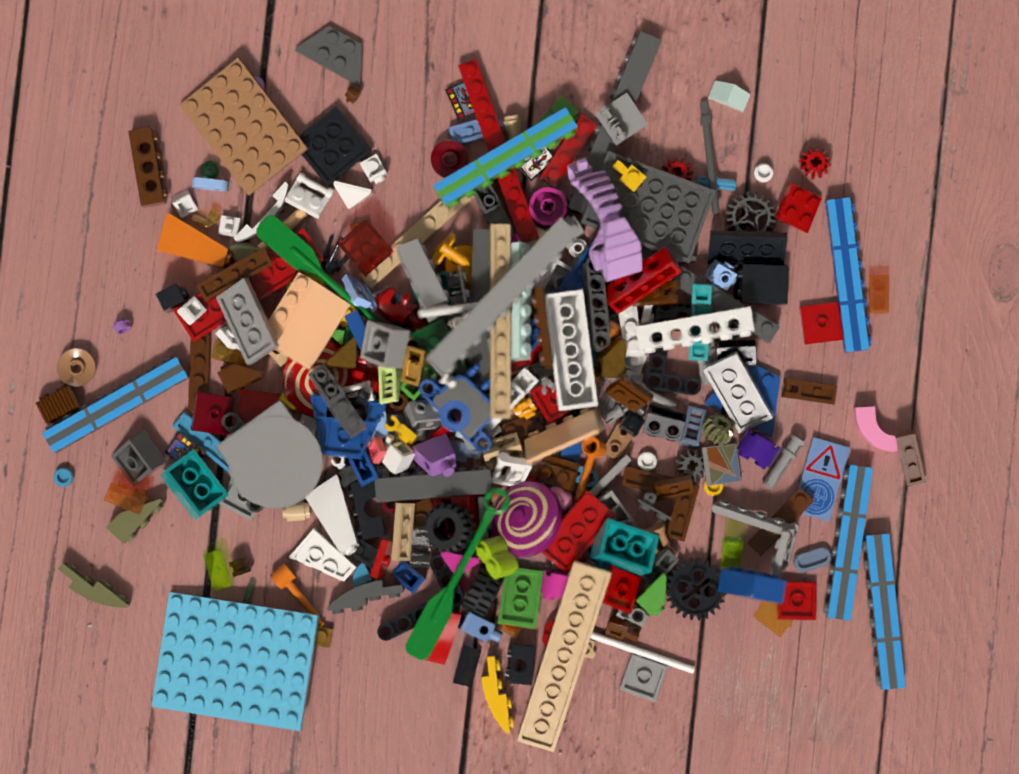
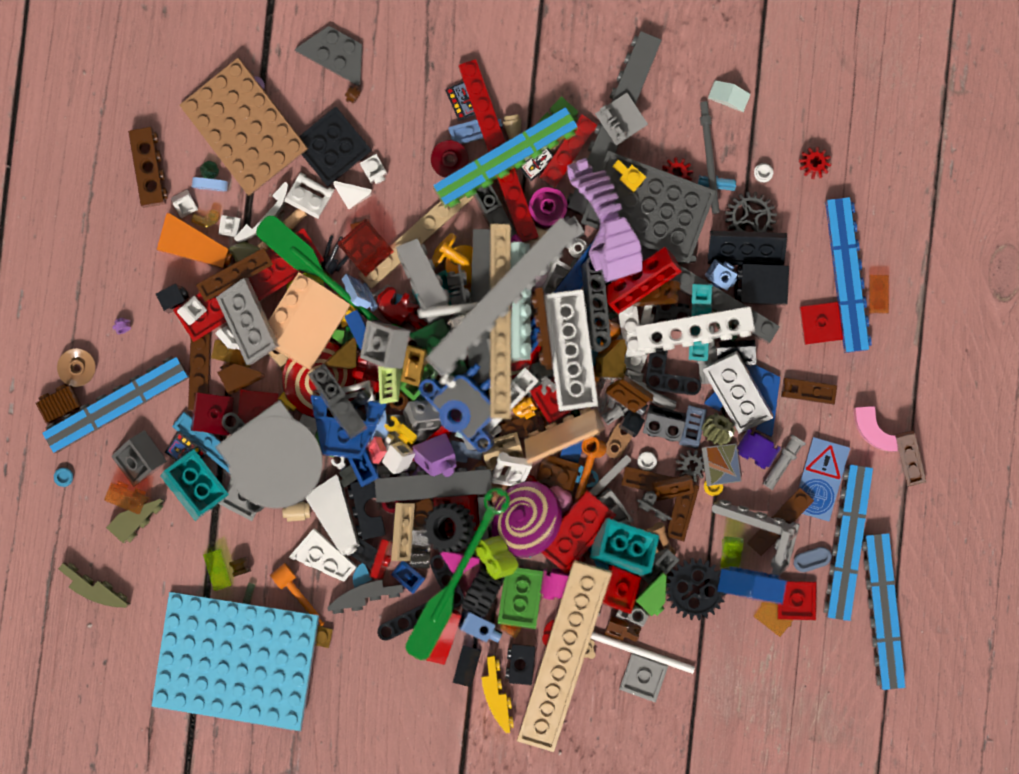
red plate [775,183,822,233] -> none

